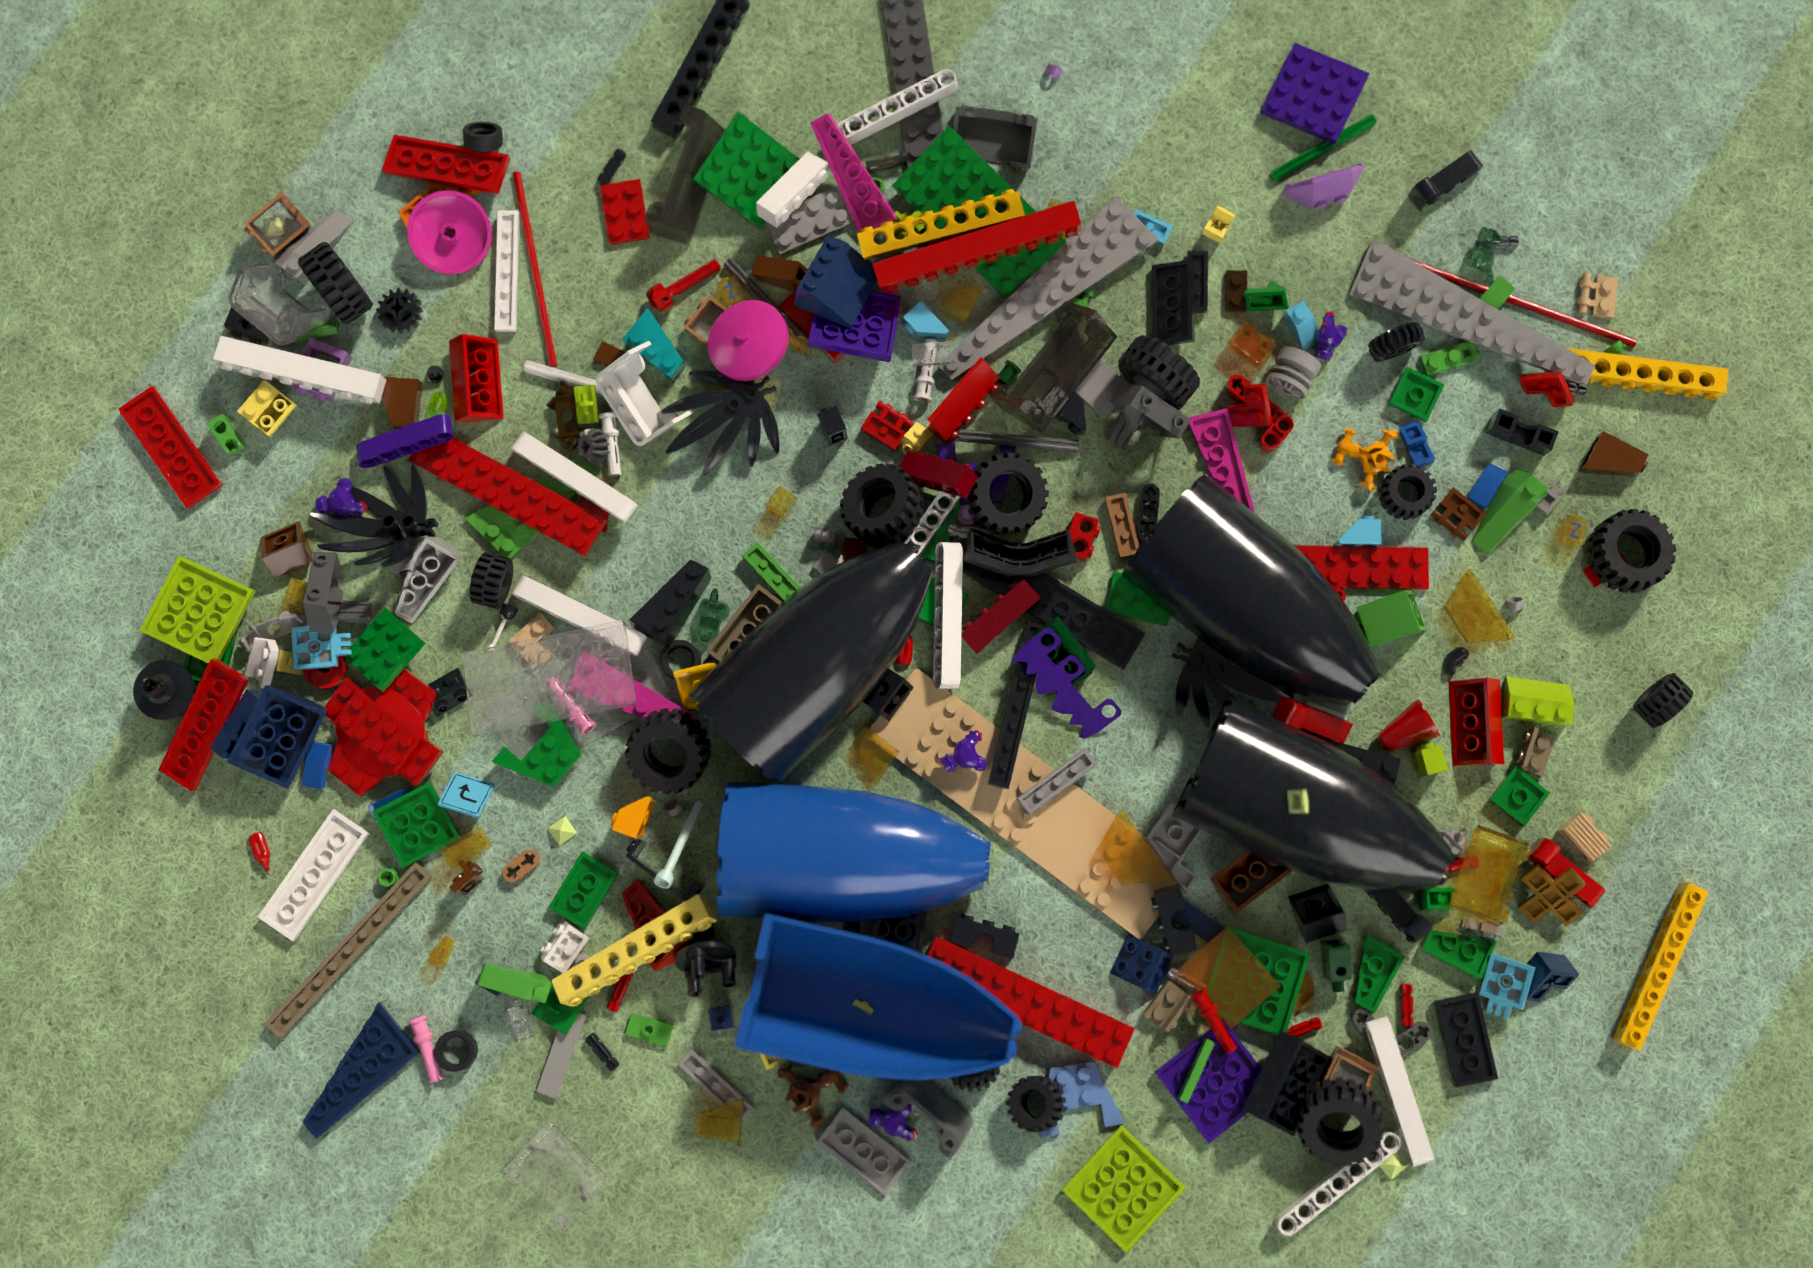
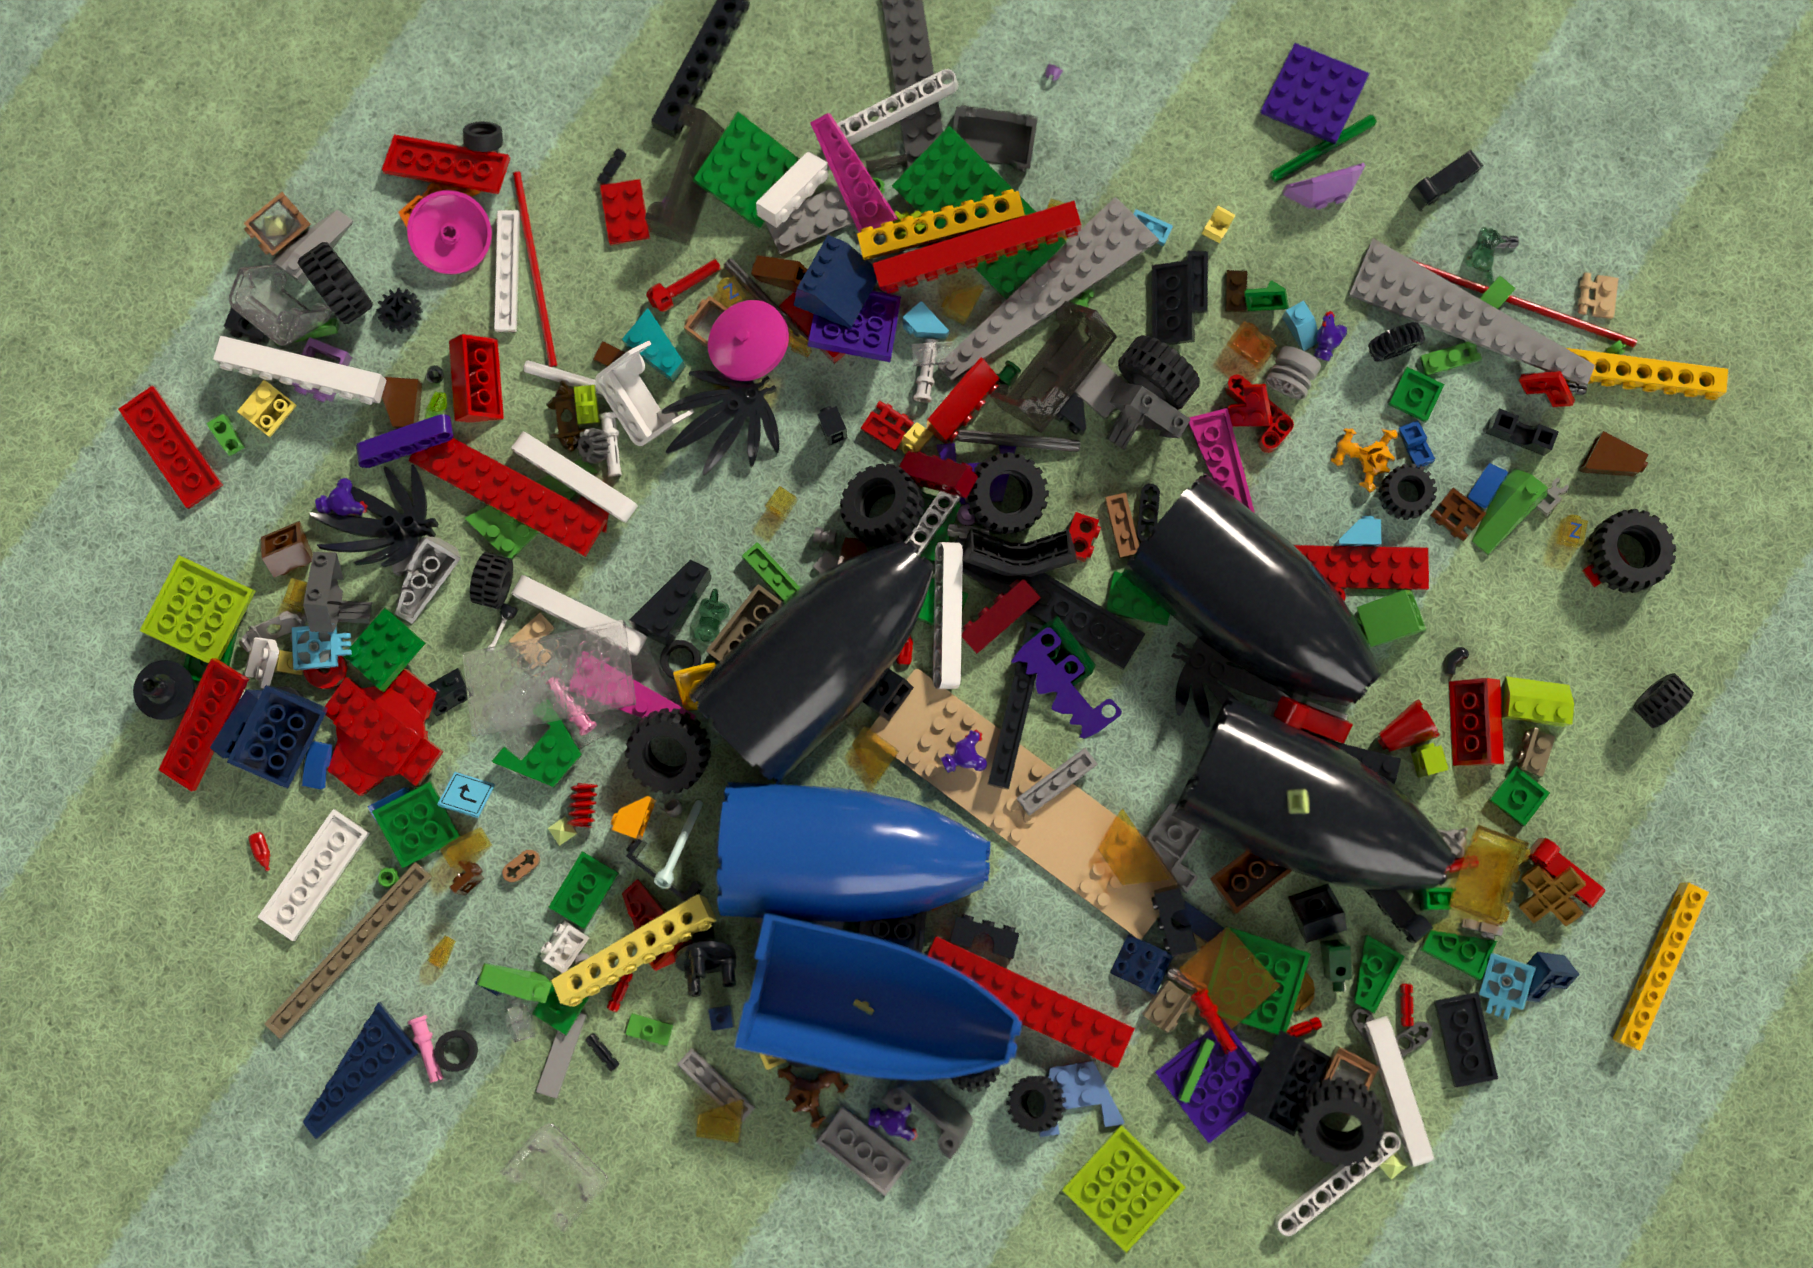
clear yellow wing [1444,568,1515,643] -> none
light grey hinge [1507,596,1525,613] -> none
tan brick [1558,813,1611,863] -> none
none -> red piece [567,783,598,828]

